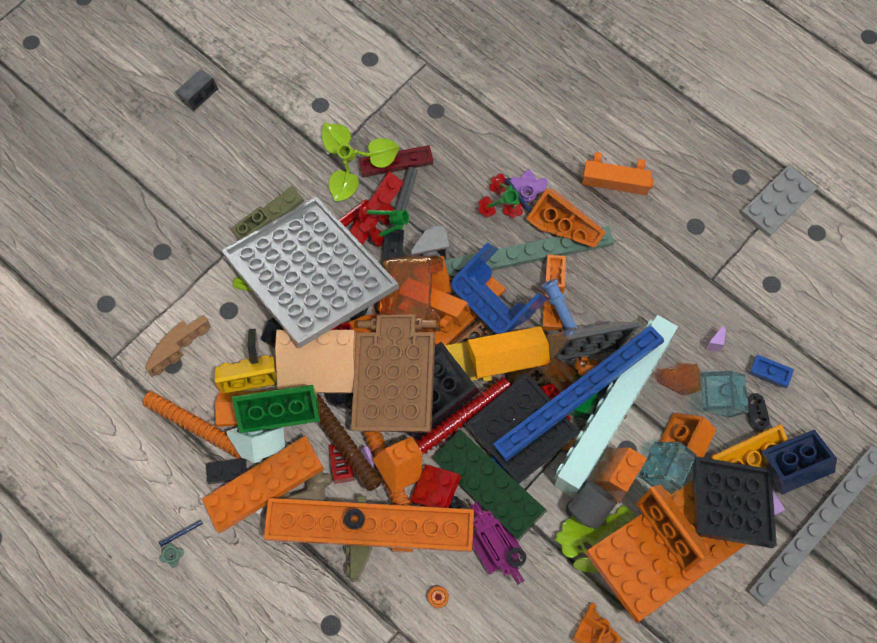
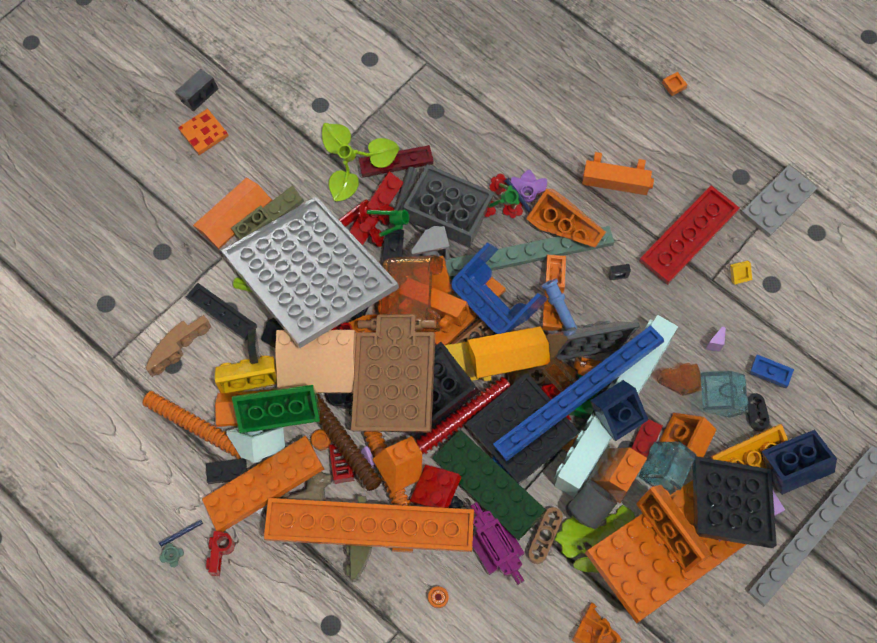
black plate [344,509,365,530] -> none
black bush [507,548,526,568] -> none
none -> orange tile [178,108,229,155]
none -> black plate [186,283,257,341]
none -> orange slope [193,177,272,249]
none -> red plate [206,531,235,576]
none -> orange tile [311,430,331,451]
none -> dark grey slope [403,164,494,247]
none -> medium nougat beam [528,507,563,564]
none -> dark blue slope [590,380,648,441]
none -> black tile [608,264,631,281]
none -> red plate [631,419,663,462]
none -> red plate [639,185,740,285]
none -> orange plate [662,72,688,96]
none -> yellow plate [730,260,752,285]

